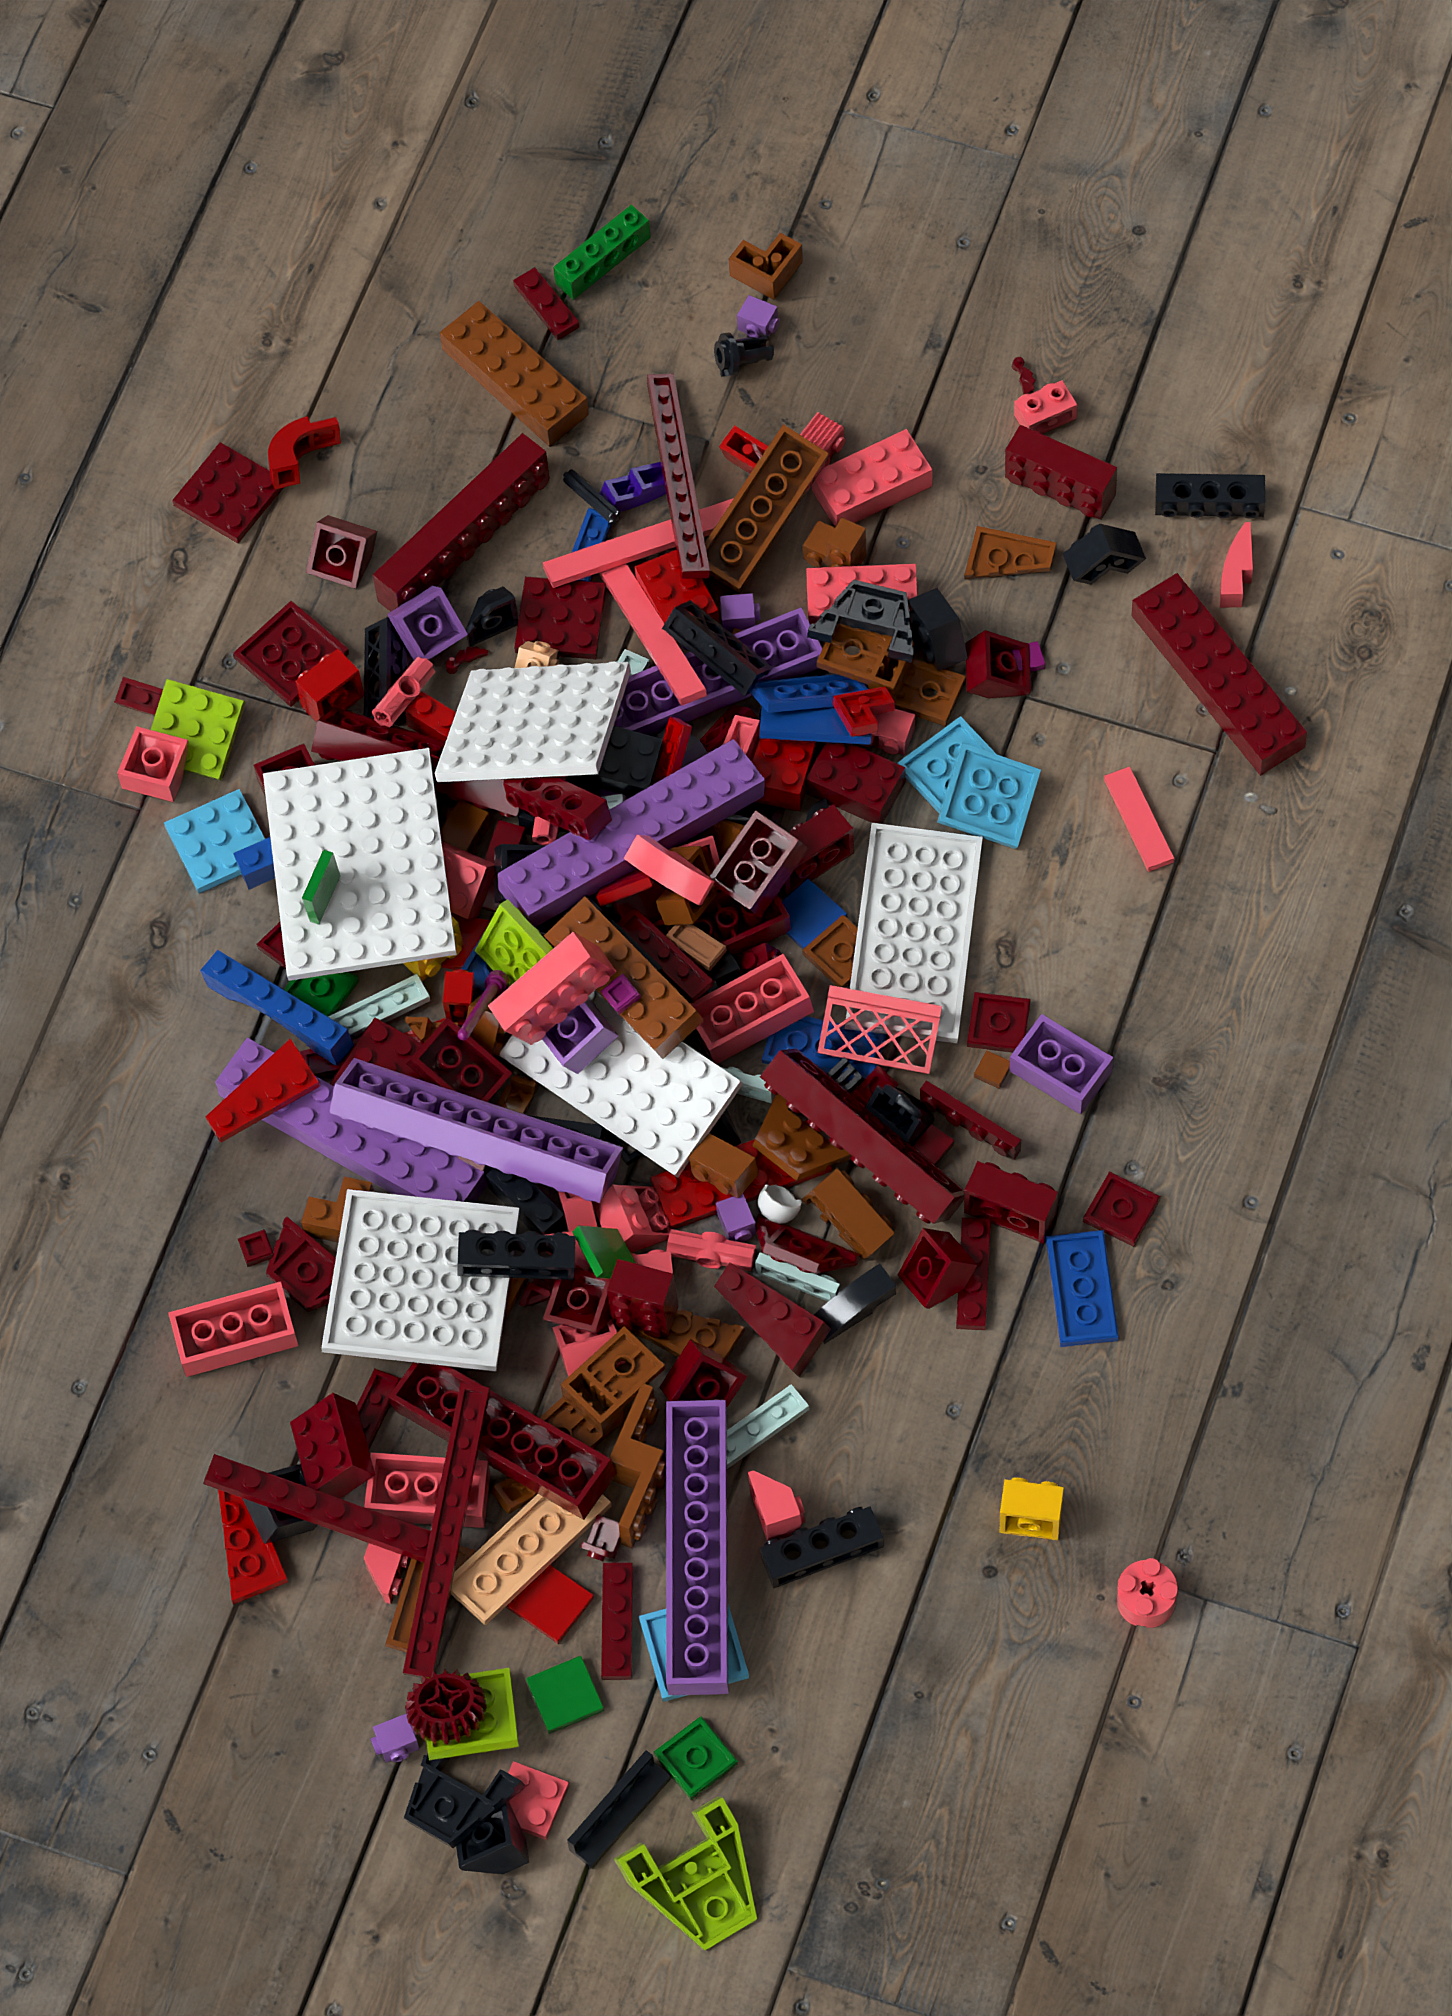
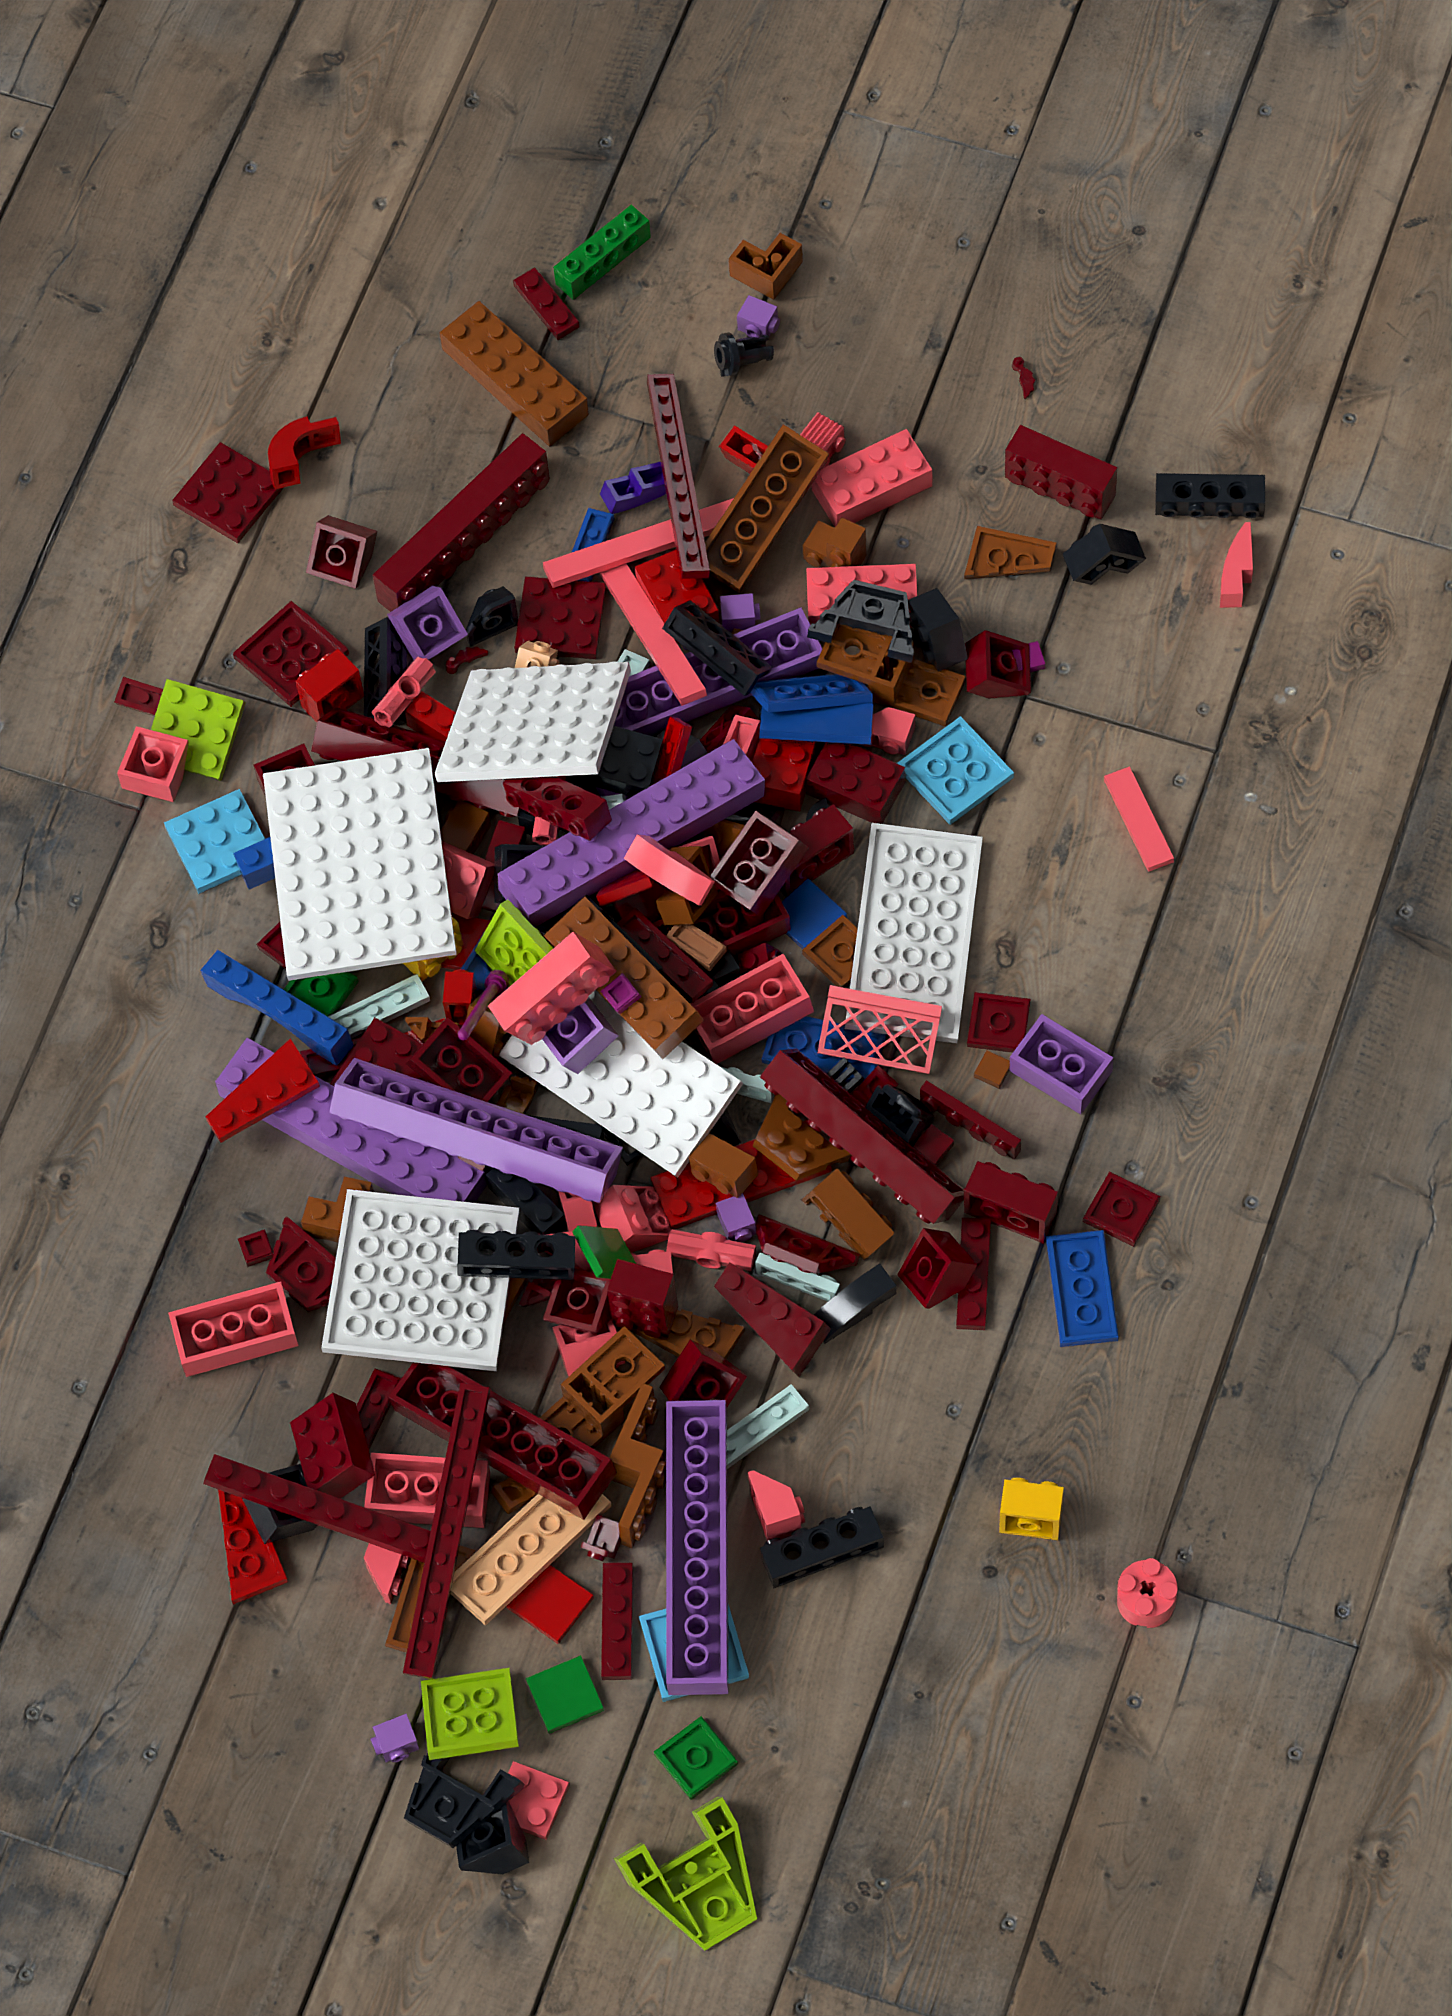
green tile [302,850,340,925] -> none
dark red gear [405,1669,487,1745] -> none
black axle [563,469,621,524] -> none
black fence [567,1750,671,1869] -> none
white hair [758,1184,802,1224] -> none
red plate [833,686,895,737] -> none
medium azure plate [937,743,1041,849] -> none
coral brick [1014,380,1077,434] -> none
dark red brick [1131,573,1307,776] -> none

